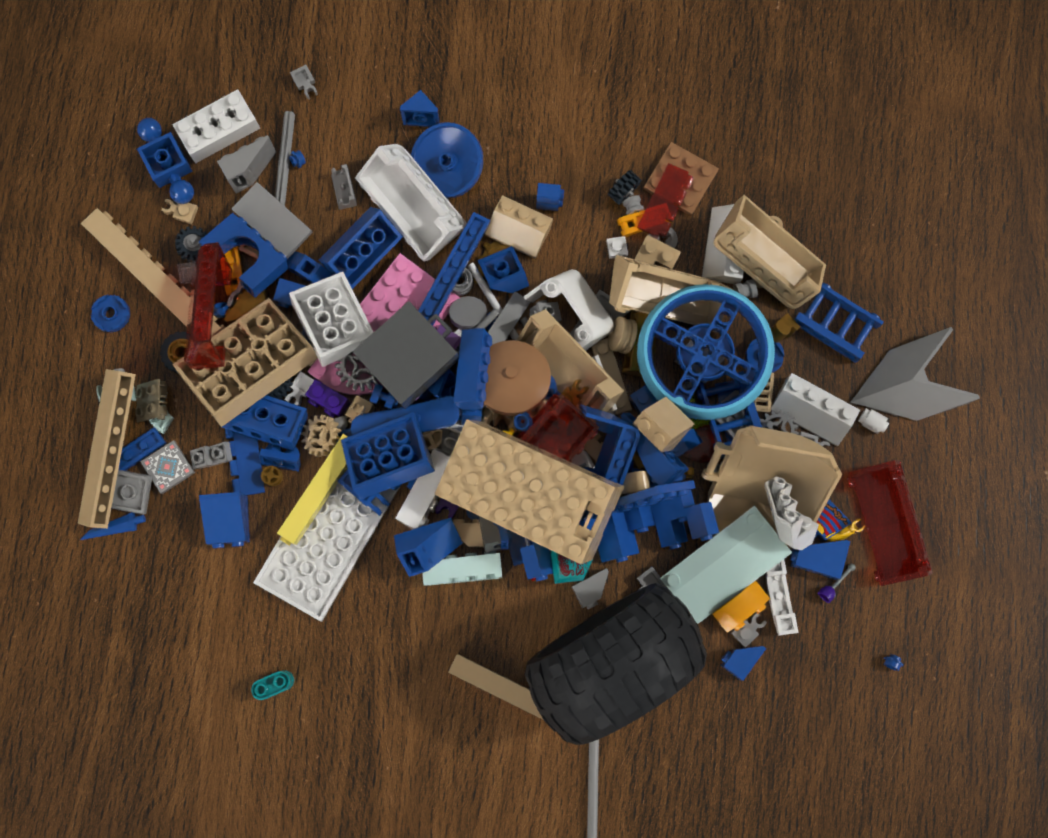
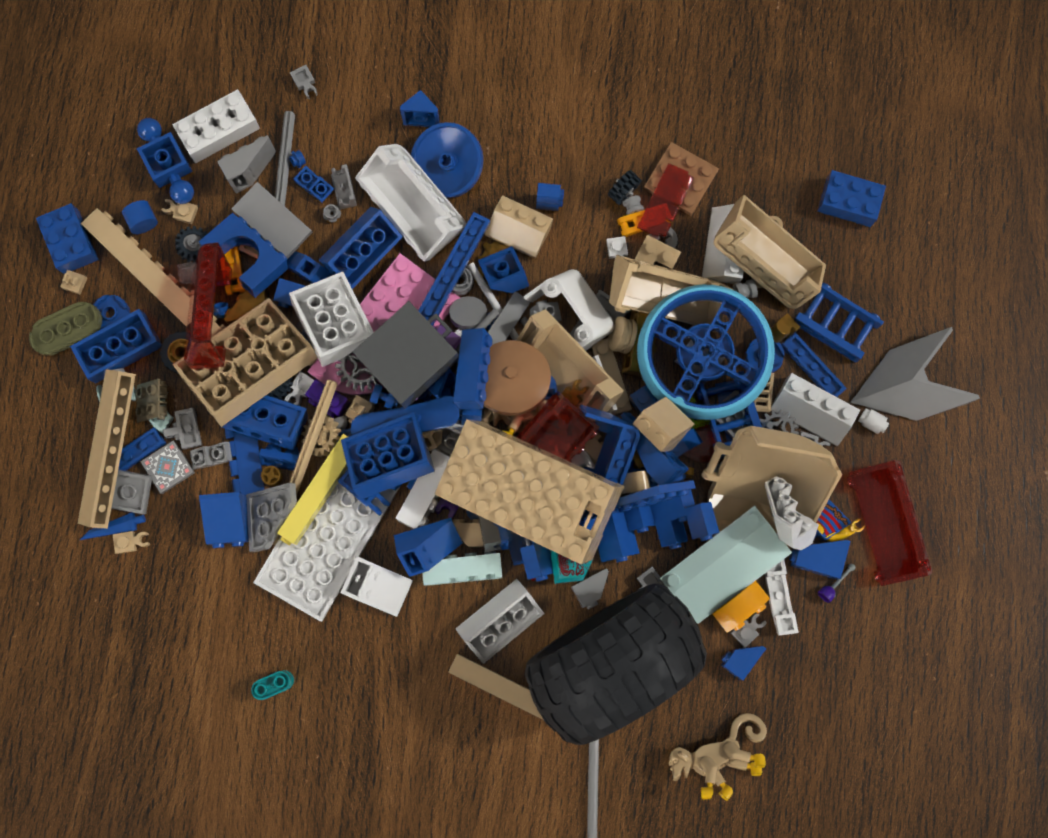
light grey piece [227,282,244,307] -> none
blue plate [514,412,533,431] -> none
blue plate [884,654,903,671] -> none
none -> olive tile [29,302,102,356]
none -> blue brick [36,203,99,274]
none -> tan tile [60,270,87,295]
none -> blue brick [70,309,163,384]
none -> tan plate [113,531,150,554]
none -> blue piece [122,200,158,234]
none -> light grey hinge [163,408,202,450]
none -> light grey plate [246,483,297,552]
none -> tan axle [272,380,337,545]
none -> blue slope [293,165,334,203]
none -> light grey plate [323,204,341,222]
none -> white slope [340,556,413,617]
none -> white slope [456,579,545,664]
none -> tan animal [669,713,767,801]
none -> blue tile [781,332,847,397]
none -> blue brick [817,170,886,227]

